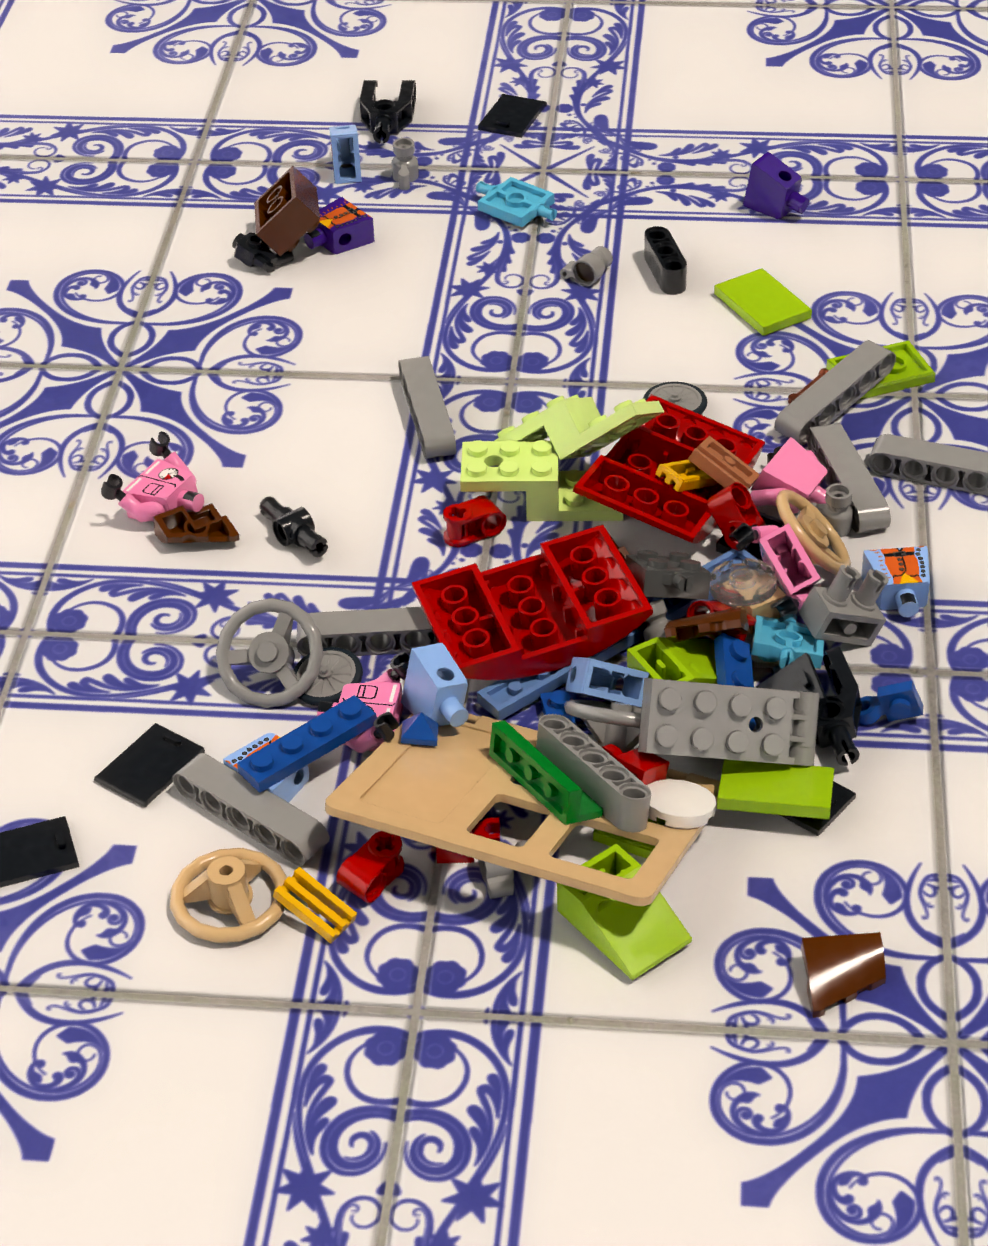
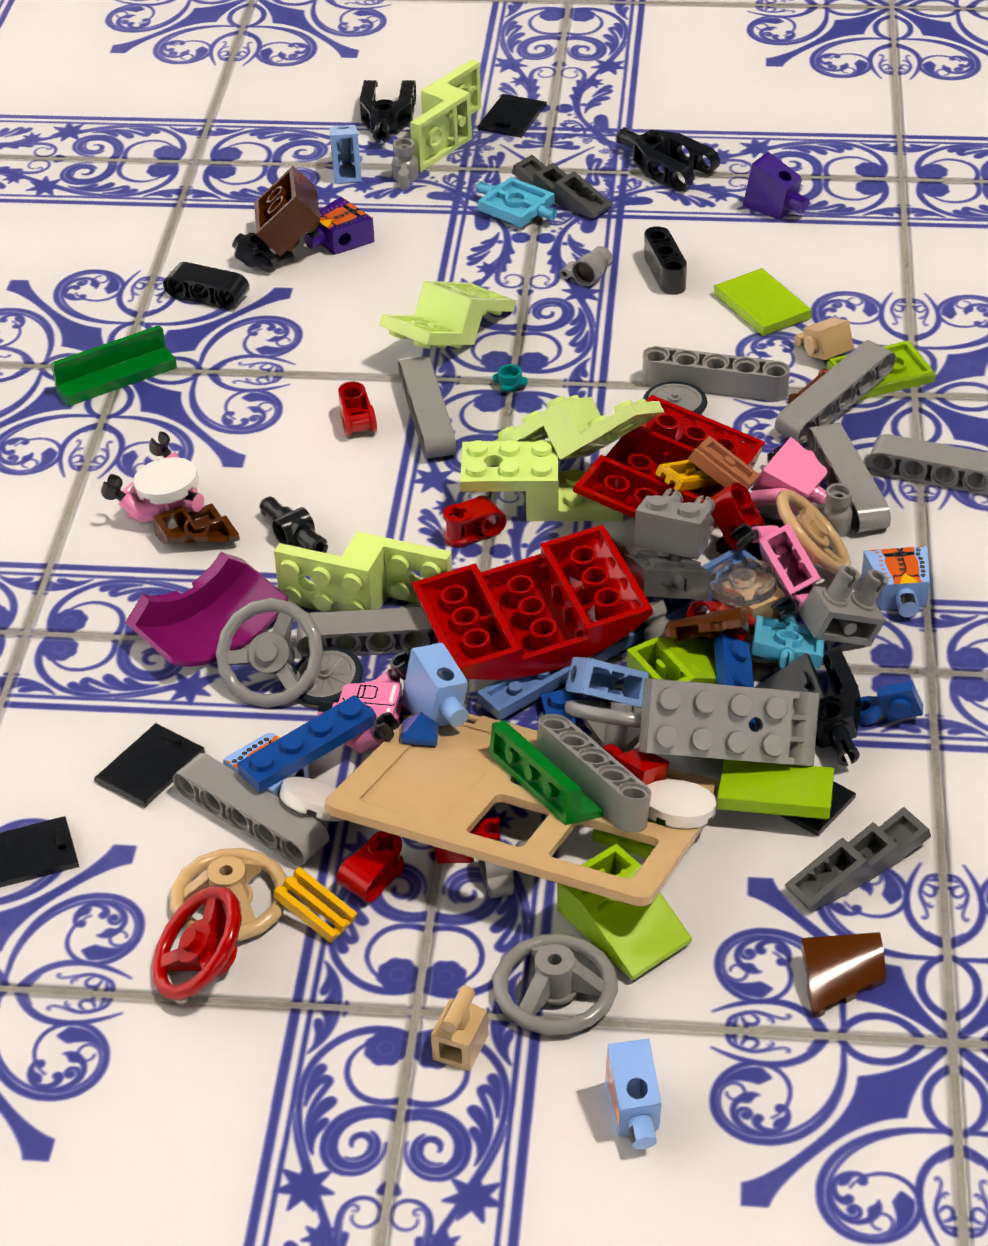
none -> green panel [51,325,177,407]
none -> magenta panel [125,552,288,667]
none -> white tile [133,457,199,504]
none -> red piece [151,886,242,1001]
none -> black beam [163,262,250,310]
none -> yellowish green bracket [274,531,452,612]
none -> white tile [279,776,343,822]
none -> red piece [338,381,377,437]
none -> yellowish green bracket [379,281,517,349]
none -> yellowish green bracket [410,59,481,172]
none -> tan brick [431,985,489,1072]
none -> teal plate [493,364,528,392]
none -> light grey piece [493,933,618,1036]
none -> dark grey slope [512,155,613,219]
none -> light blue torso [605,1038,662,1149]
none -> black piece [616,127,720,192]
none -> light grey brick [634,489,715,560]
none -> light grey beam [642,346,790,402]
none -> dark grey slope [785,807,931,912]
none -> tan brick [794,317,854,360]

